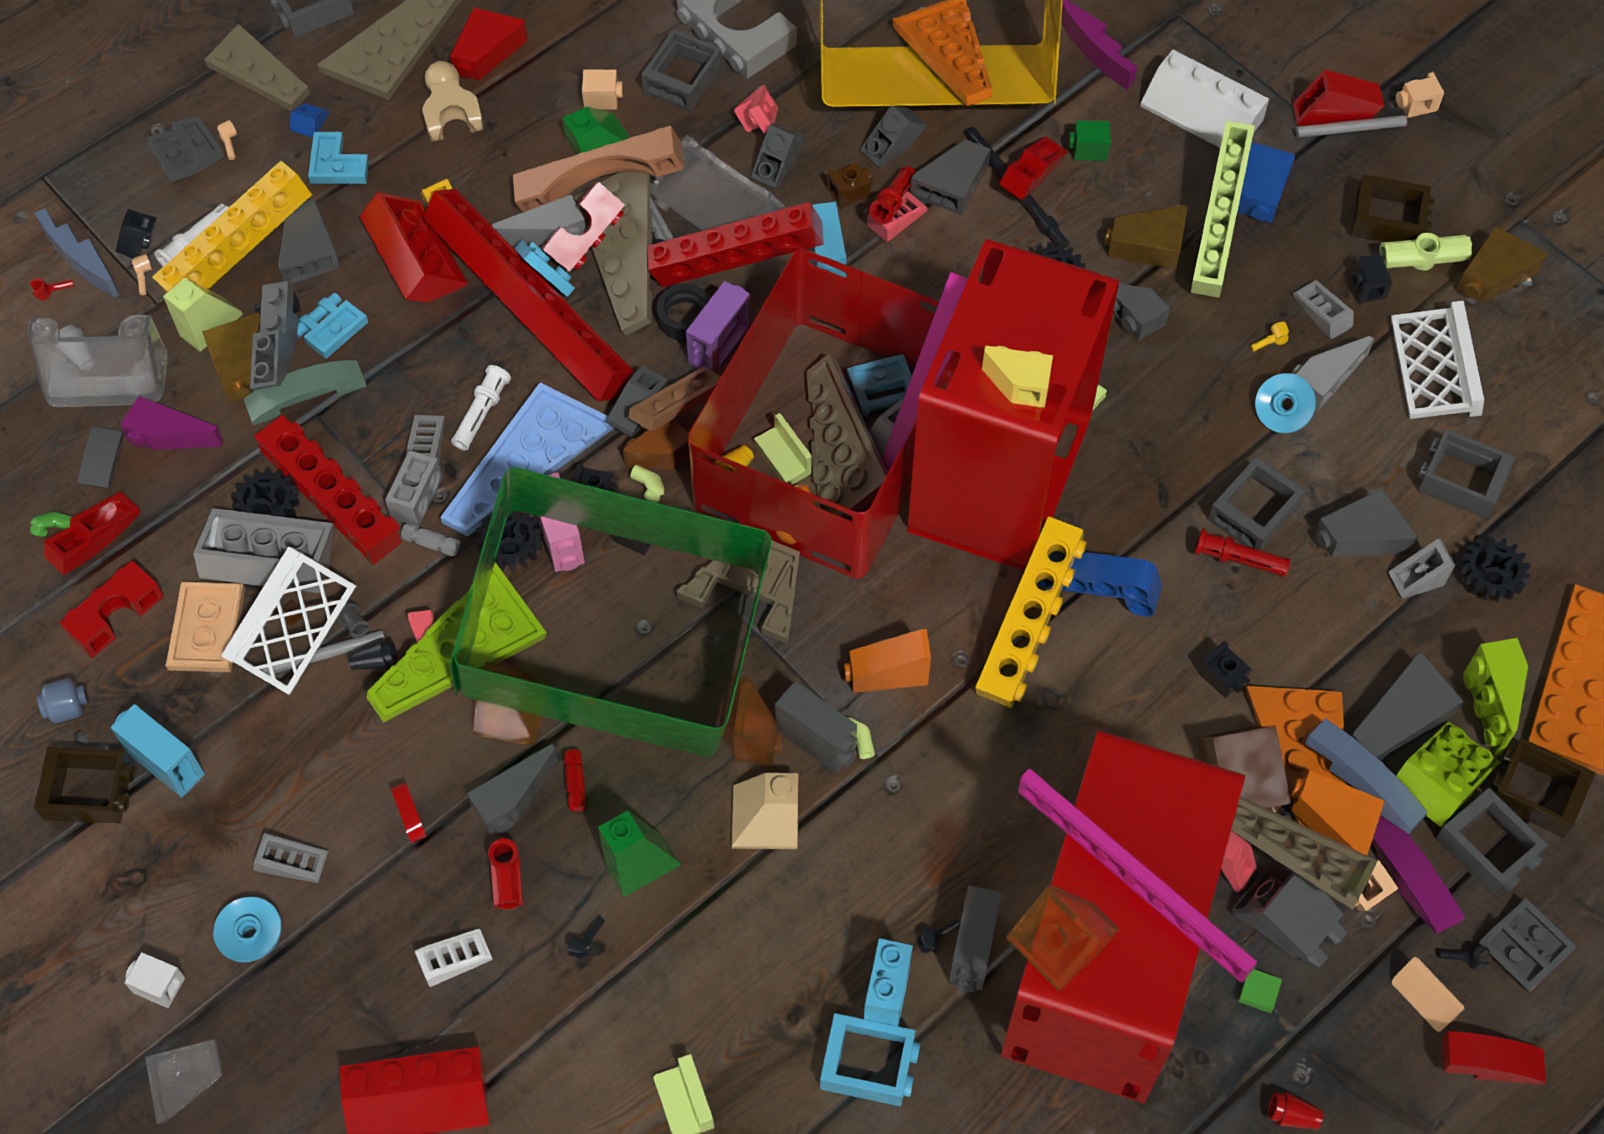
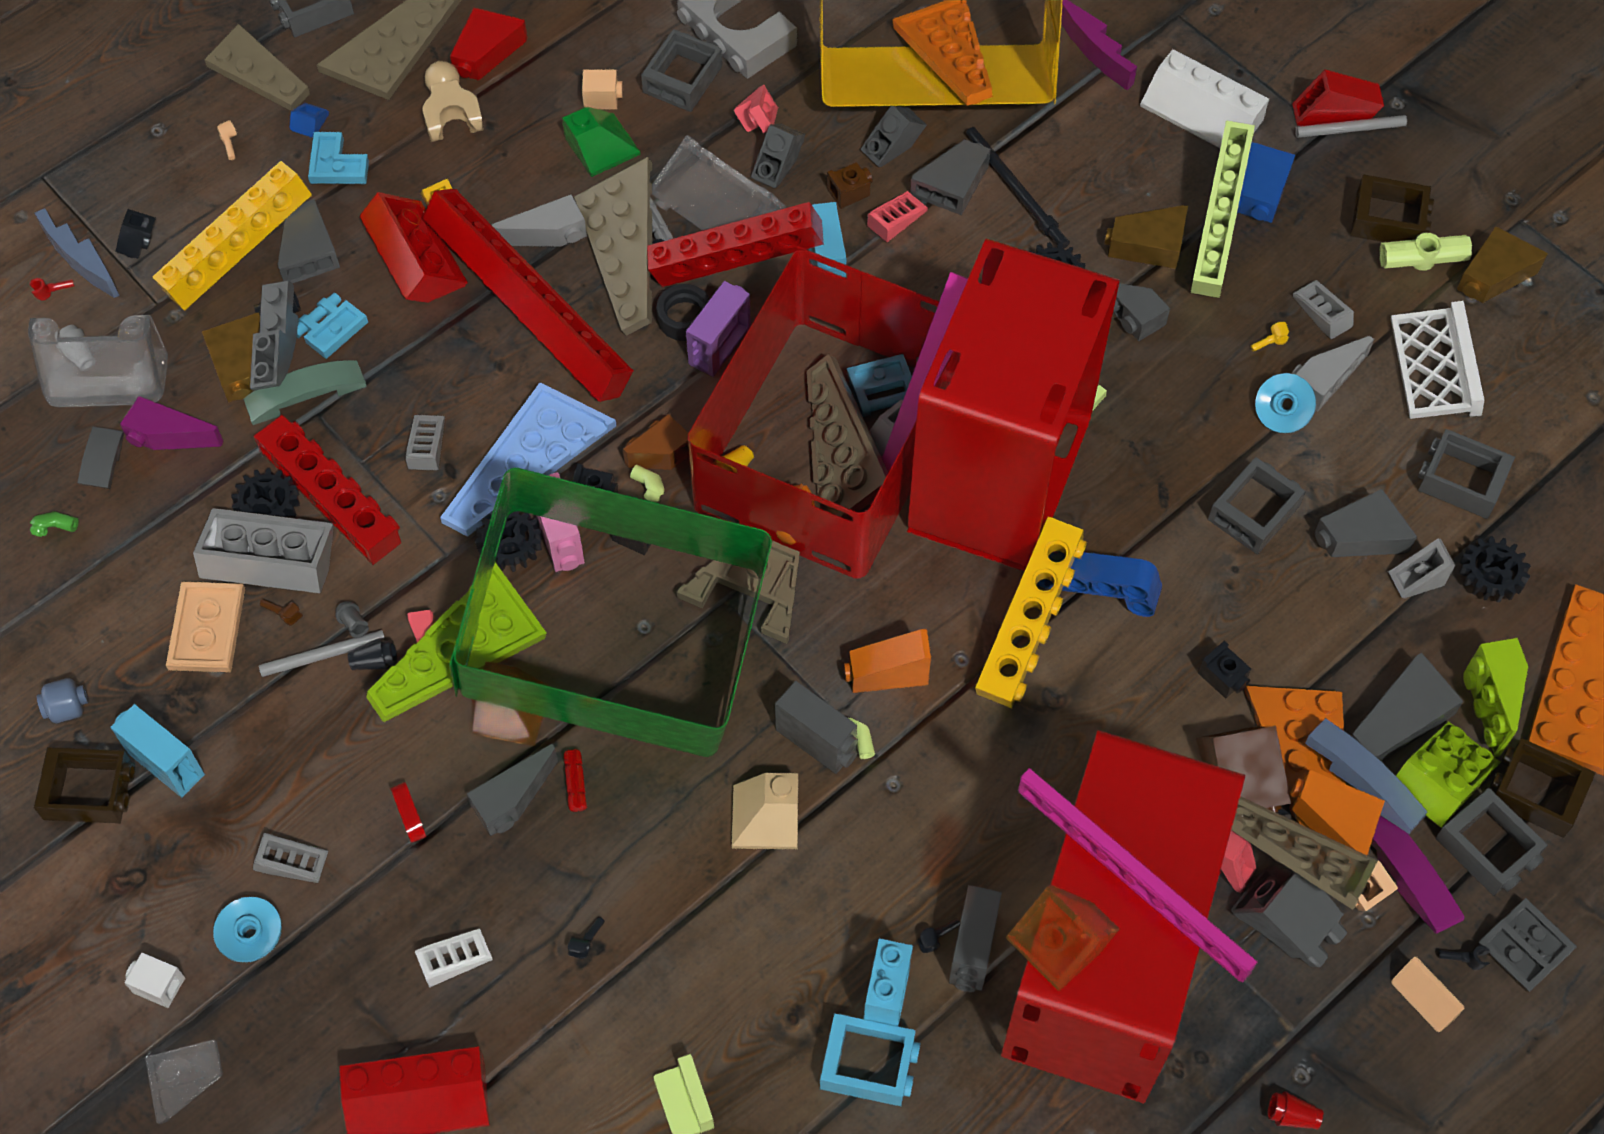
red slope [44,491,140,576] -> none
red arch [59,561,164,659] -> none
light nougat hand [132,254,152,296] -> none
dark grey slope [146,116,224,182] -> none
white pin [154,203,228,267] -> none
yellowish green slope [163,278,243,352] -> none
white fence [221,546,357,695] -> none
light grey brick [385,450,443,526] -> none
light grey axle [401,523,460,556] -> none
white pin [451,365,511,451] -> none
red piece [488,838,524,910] -> none
nougat arch [513,126,684,212] -> none
medium azure plate [515,240,575,297] -> none
arch [541,182,625,272] -> none
green slope [598,811,681,898] -> none
dark grey slope [606,365,668,437] -> none
medium nougat plate [628,366,721,431] -> none
clear orange slope [733,676,783,766] -> none
yellowish green panel [754,413,812,485] -> none
red pin [869,166,916,224] -> none
light yellow slope [982,345,1053,408] -> none
red slope [999,136,1068,200] -> none
green brick [1069,120,1111,161] -> none
red pin [1194,528,1291,578] -> none
bright green tile [1238,969,1282,1013] -> none
black brick [1351,254,1393,304] -> none
light nougat brick [1396,72,1444,118] -> none
red slope [1442,1031,1546,1085] -> none

